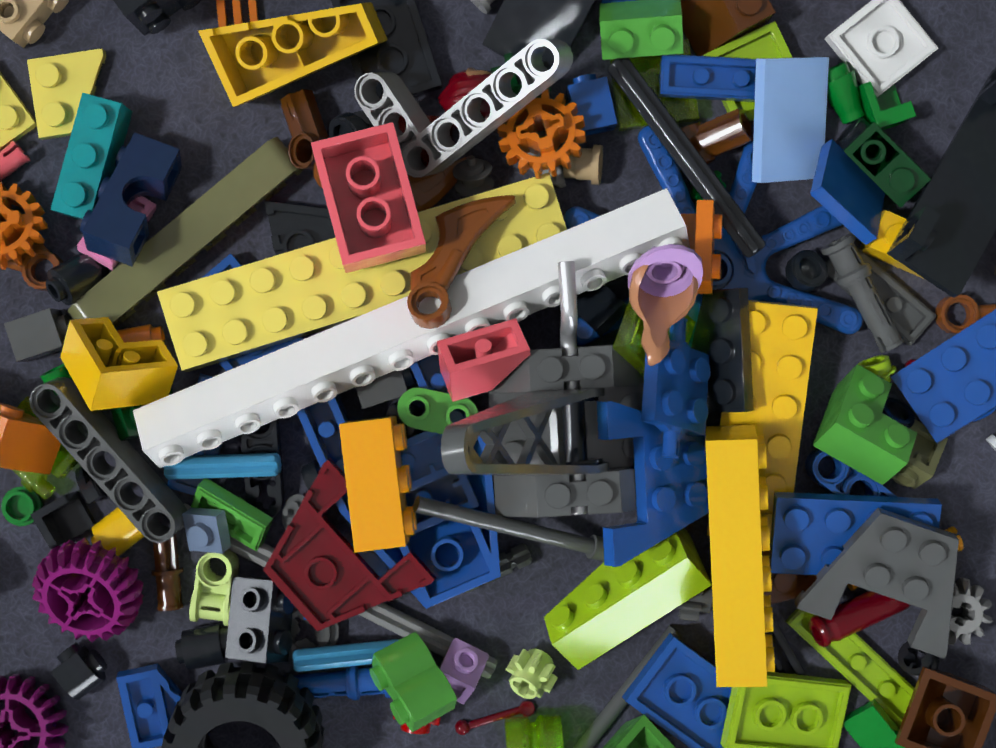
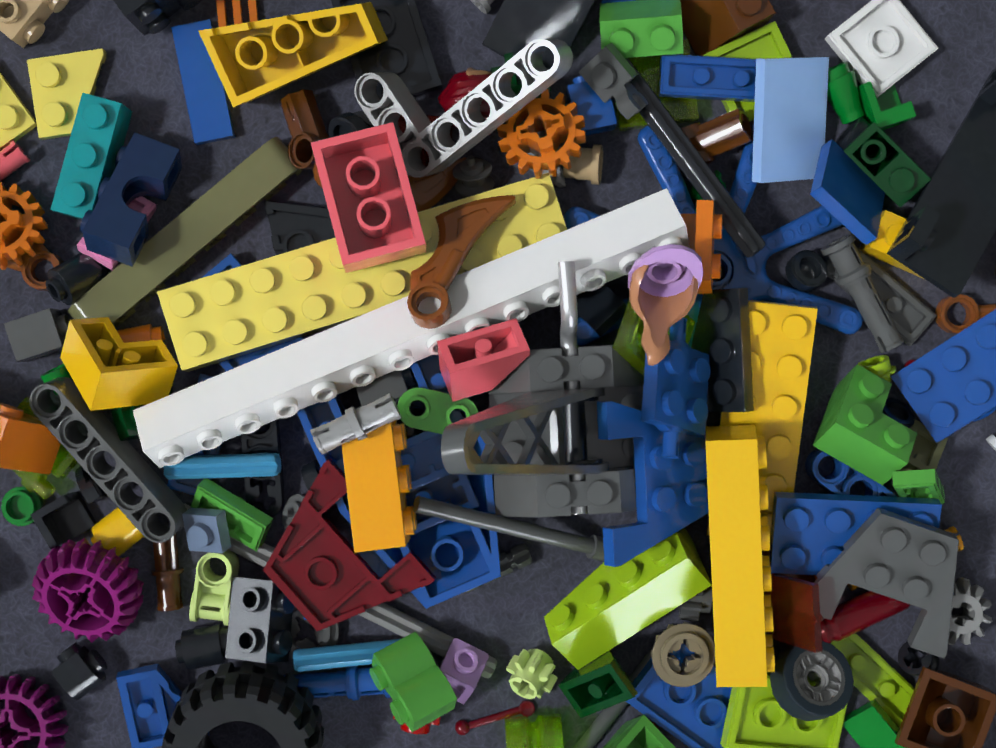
none -> blue tile [171,19,235,145]
none -> light grey pin [310,393,402,455]
none -> dark green slope [558,650,638,718]
none -> dark grey plate [579,43,648,120]
none -> dark tan gear [650,621,715,687]
none -> clear red piece [767,573,823,653]
none -> wheel [770,639,854,721]
none -> bright green plate [892,469,945,505]

